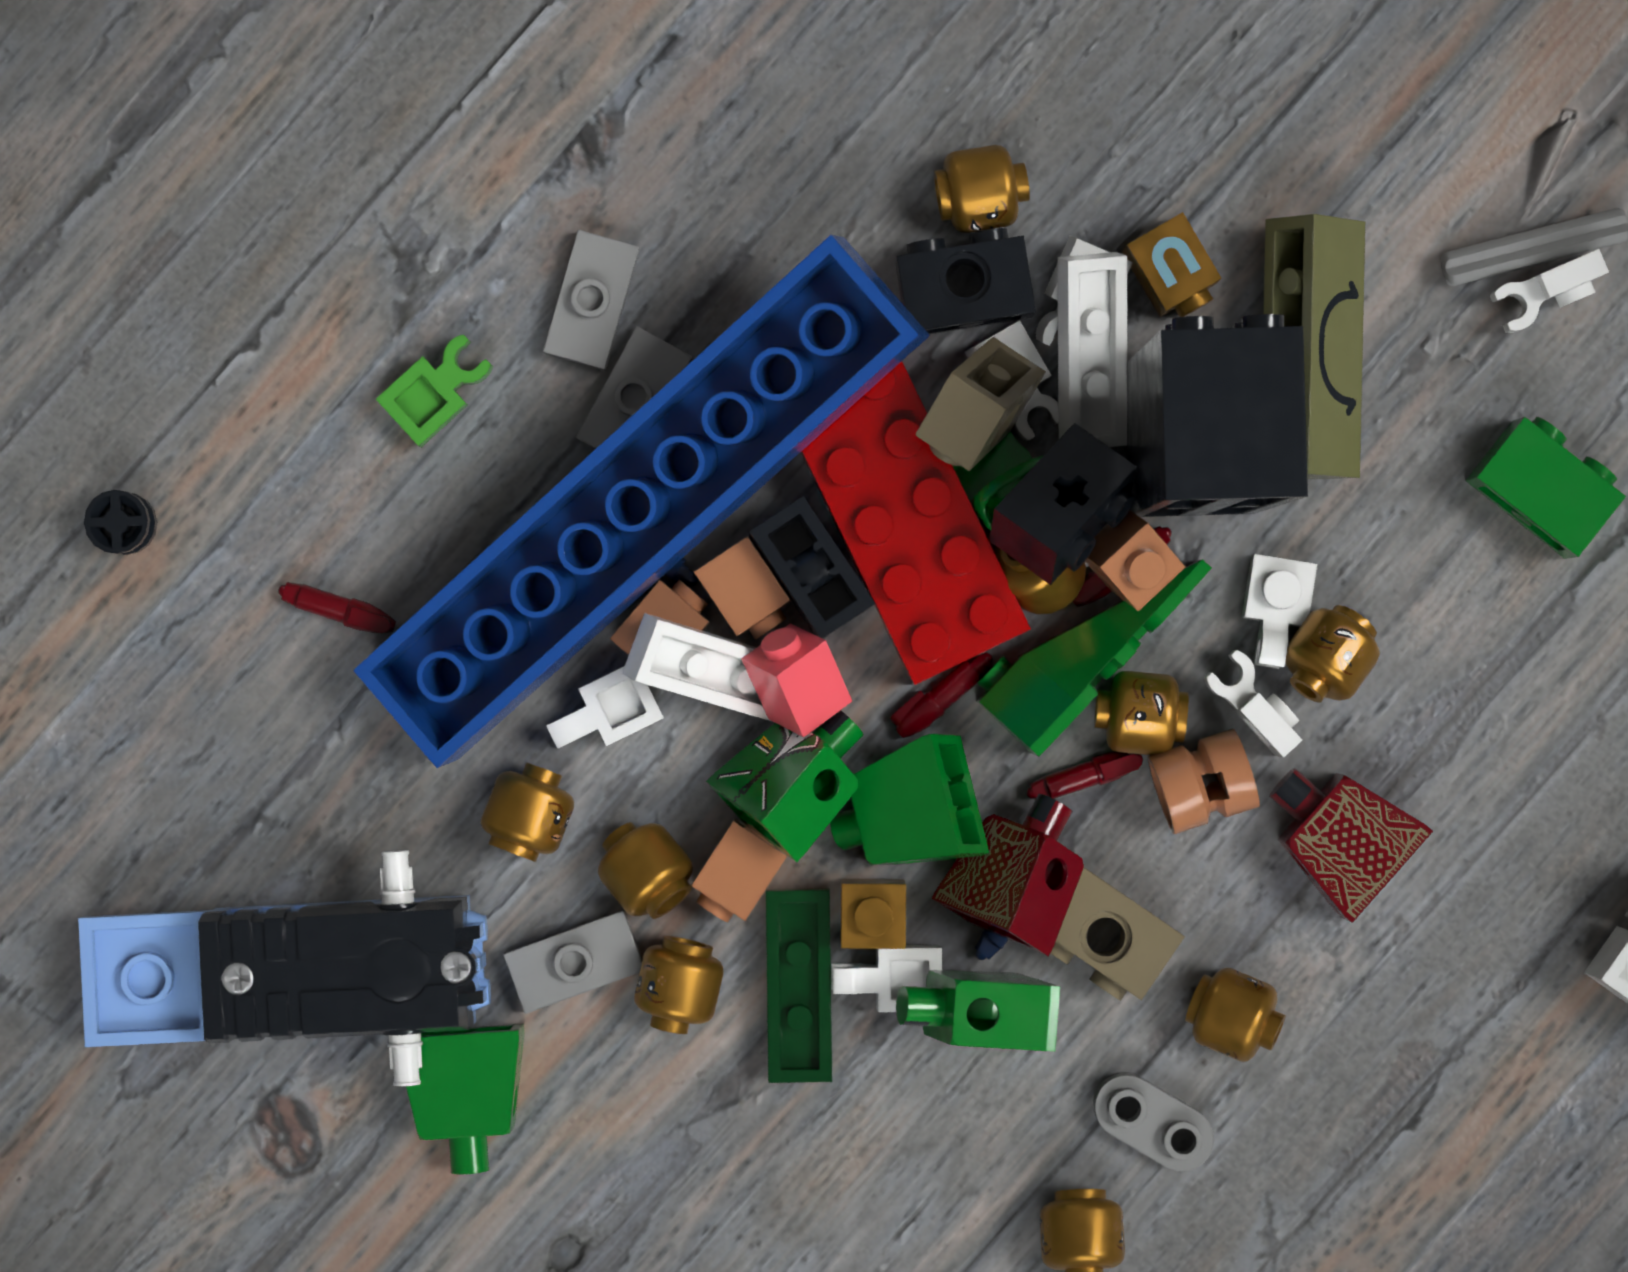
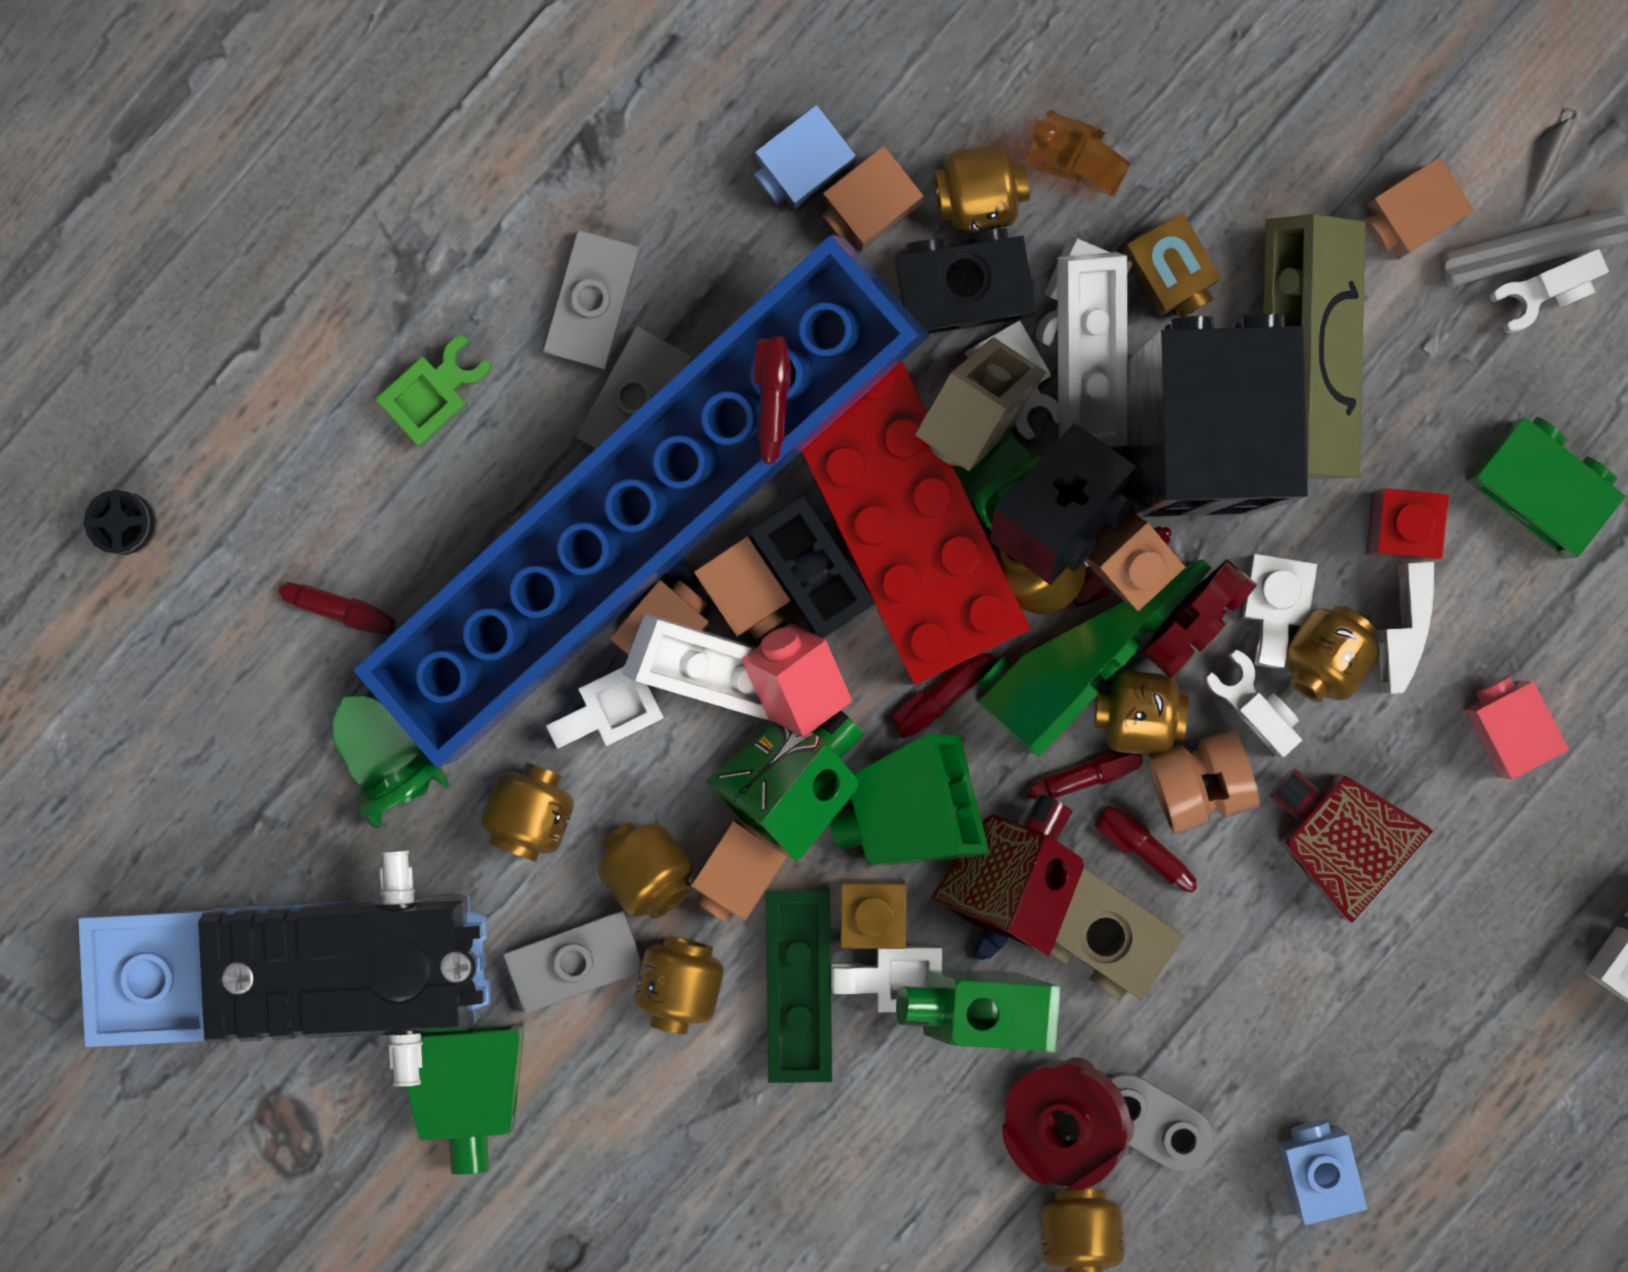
pearl gold head [1185,967,1286,1062] -> none
none -> green piece [332,695,449,828]
none -> light blue brick [754,105,856,211]
none -> dark red piece [754,336,791,465]
none -> nougat brick [821,146,924,251]
none -> dark red plate [1002,1057,1134,1190]
none -> clear orange piece [1024,110,1131,197]
none -> dark red piece [1094,805,1197,893]
none -> dark red plate [1142,559,1257,678]
none -> light blue brick [1277,1120,1367,1225]
none -> nougat brick [1365,157,1474,259]
none -> red brick [1366,488,1449,561]
none -> white slope [1376,562,1434,694]
none -> coral brick [1465,676,1569,780]

